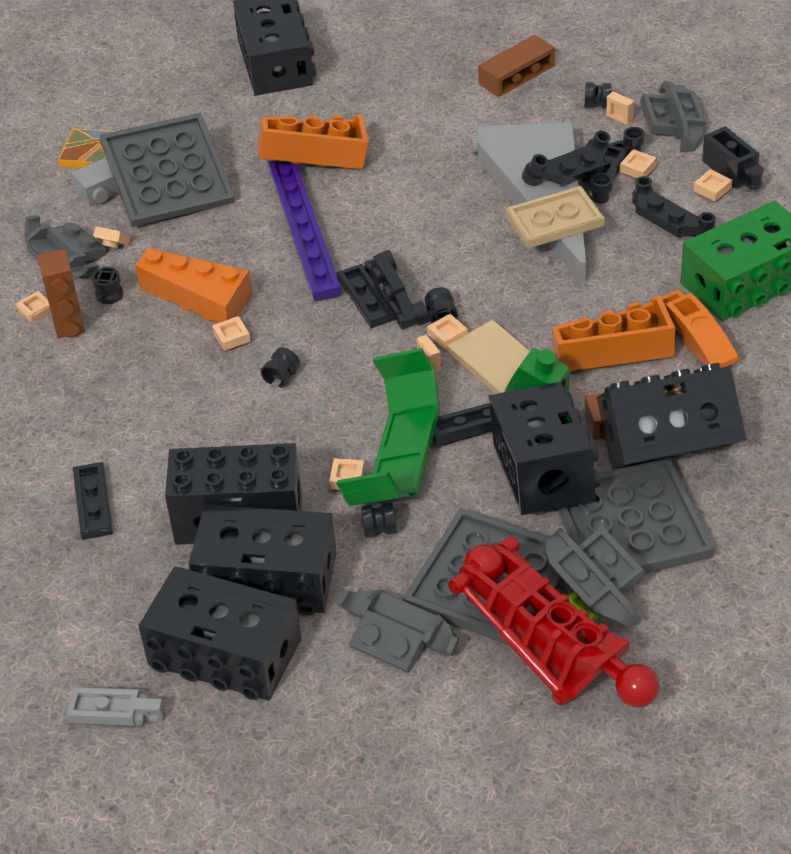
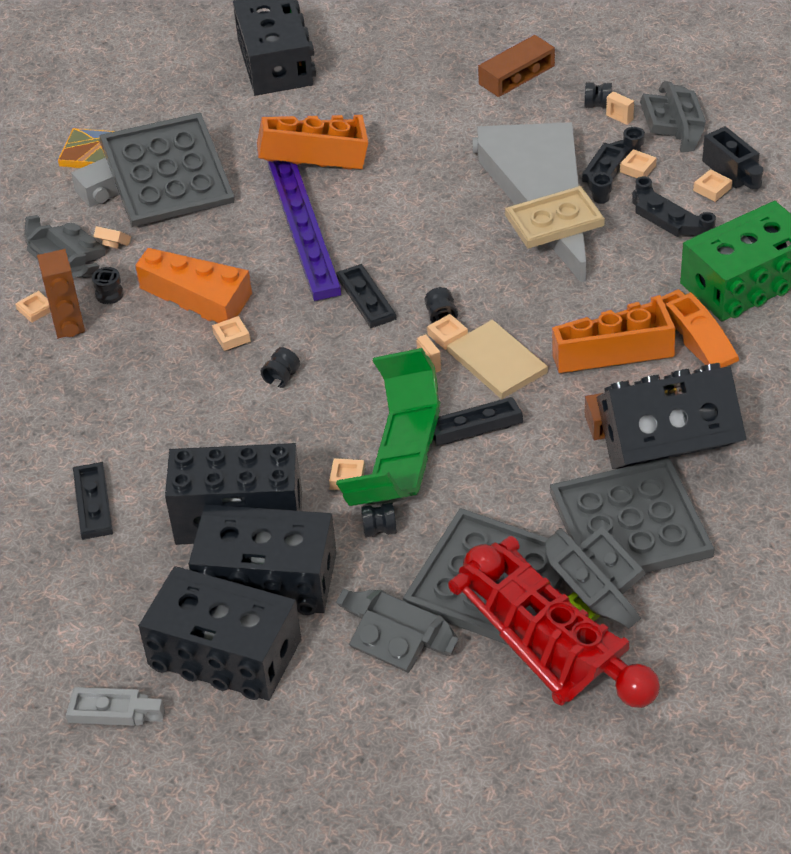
black plate [364,249,430,330] -> none
black piece [488,382,600,515] -> none
green torso [505,348,570,393] -> none
black plate [522,130,611,187] -> none

